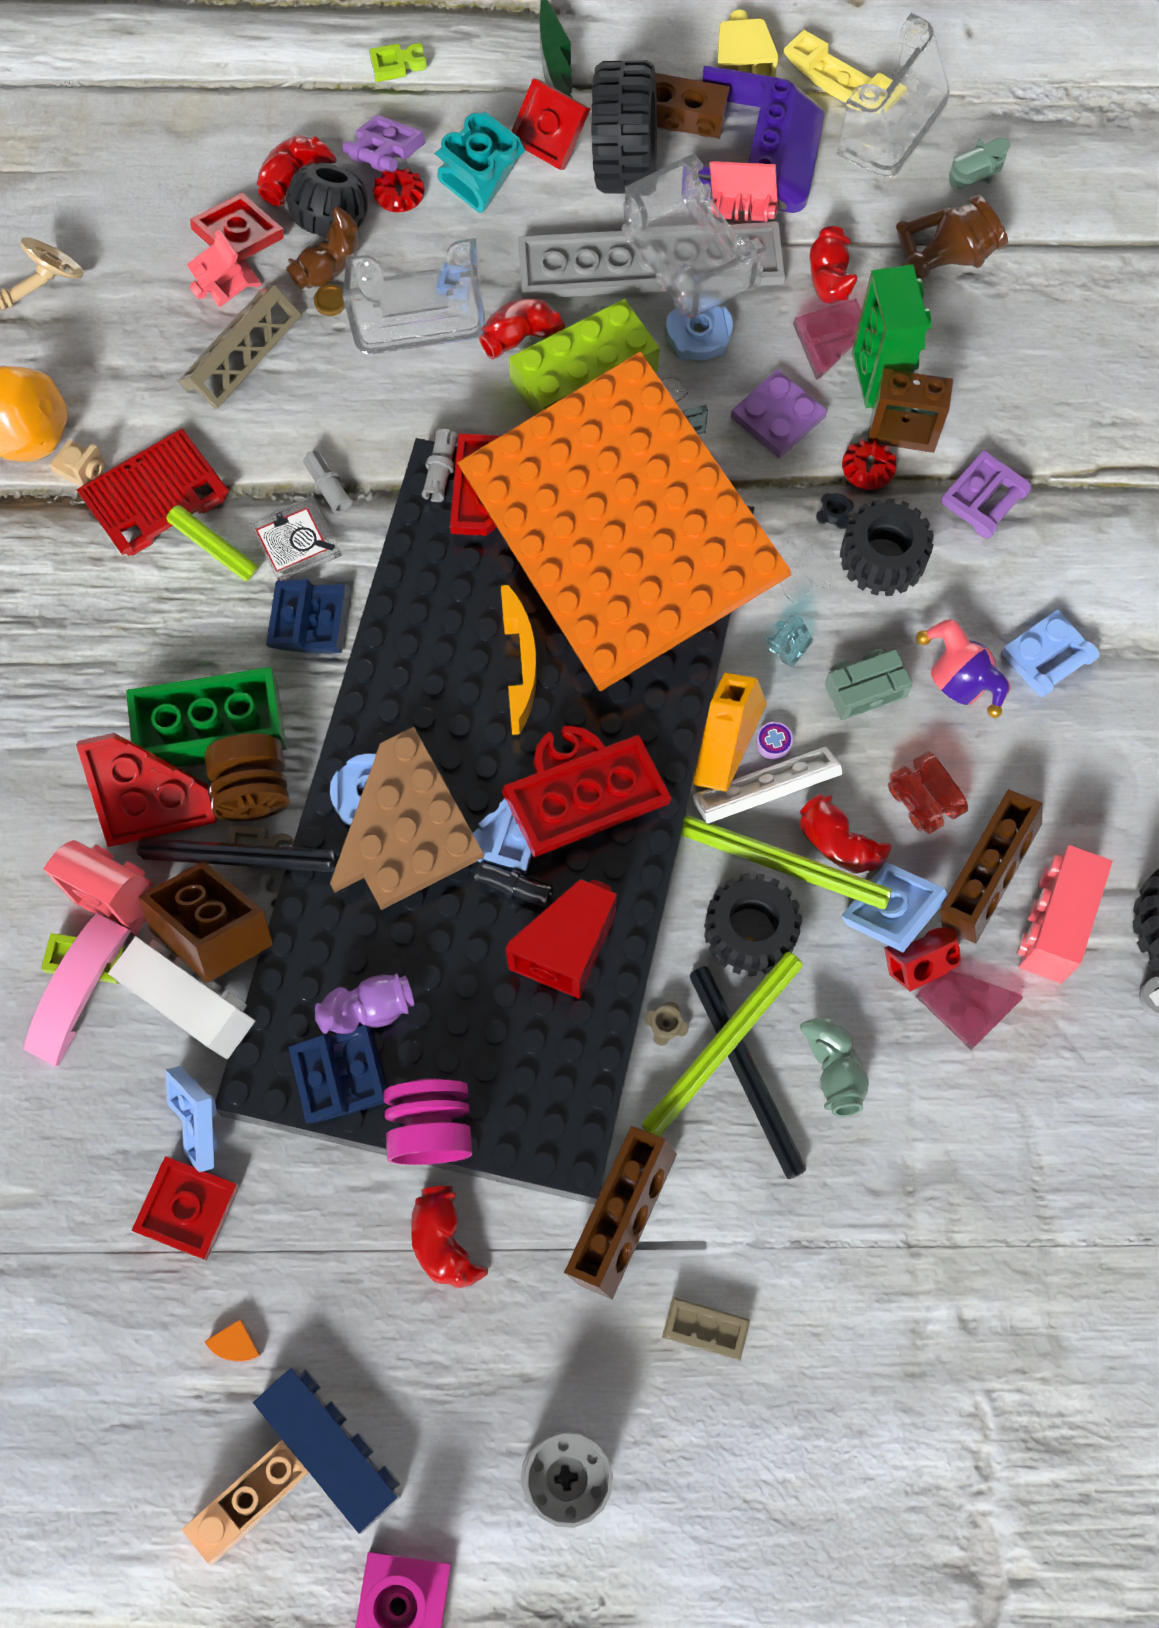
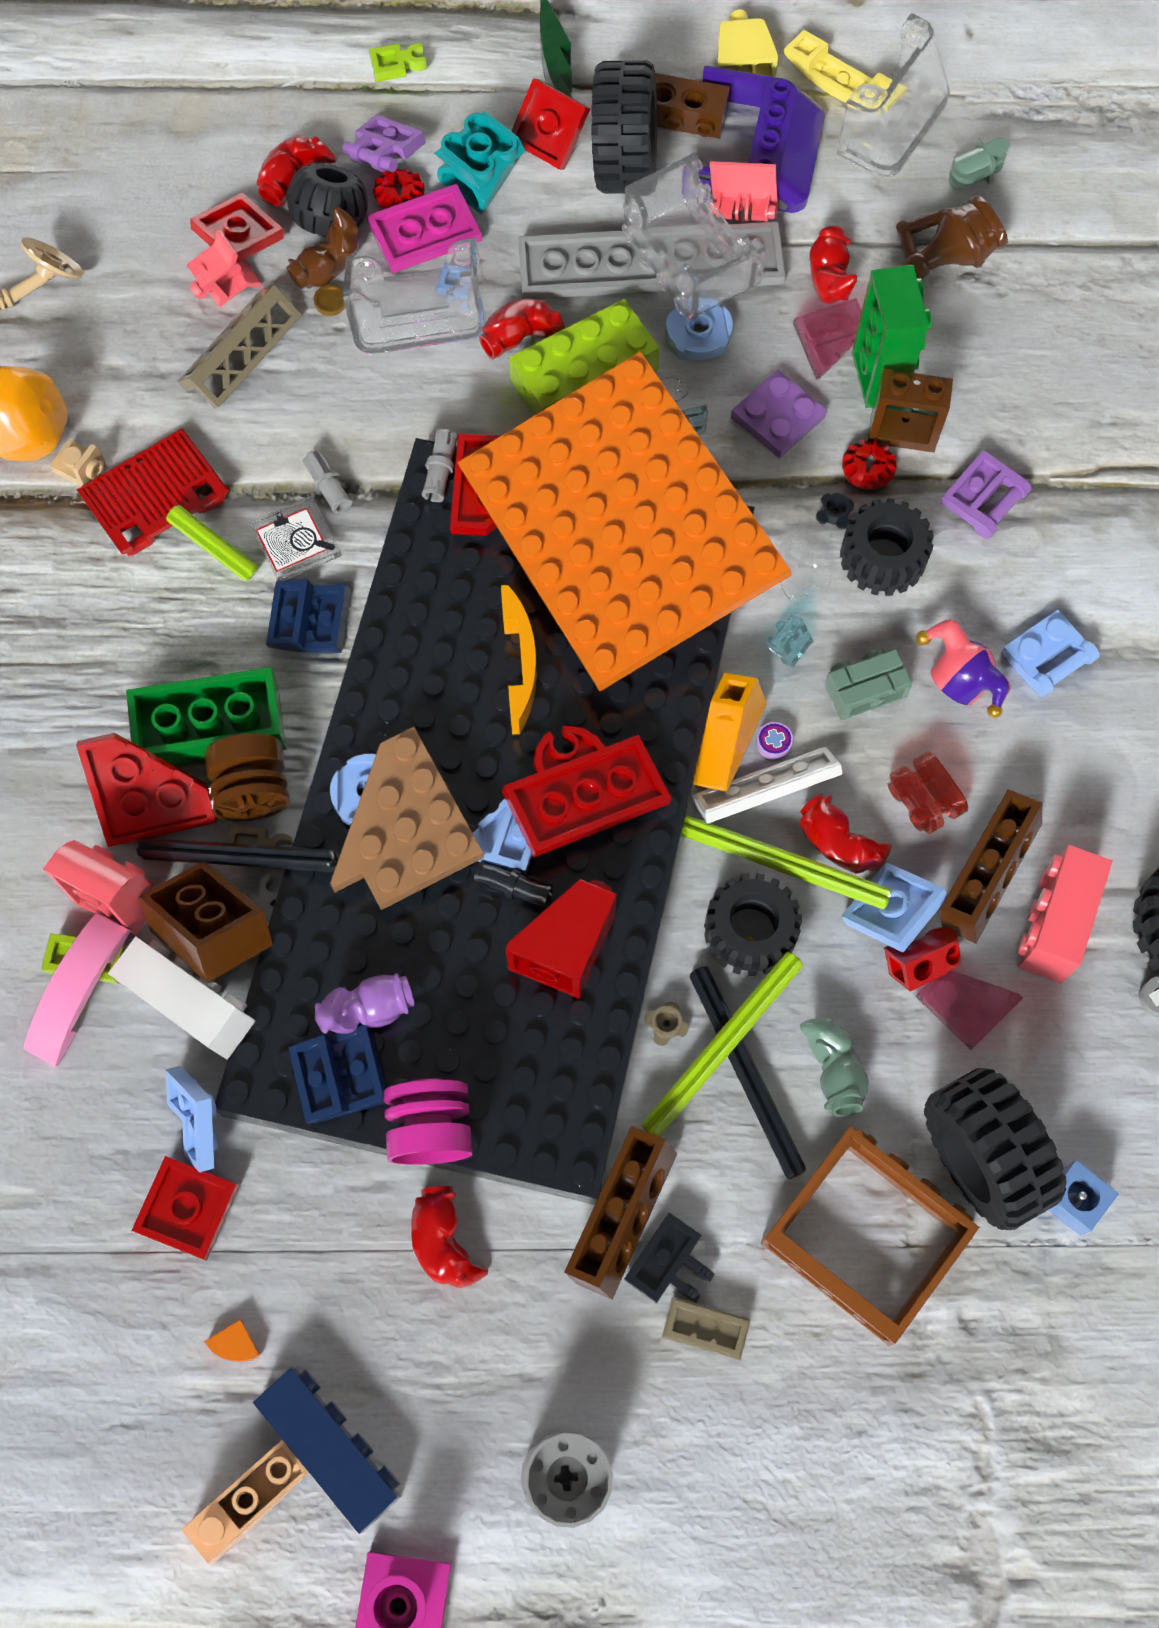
none -> dark pink plate [367,184,482,274]
none -> black hinge [624,1212,715,1304]
none -> dark orange window [761,1127,980,1346]
none -> black tyre [924,1068,1067,1231]
none -> medium blue piece [1048,1160,1119,1236]

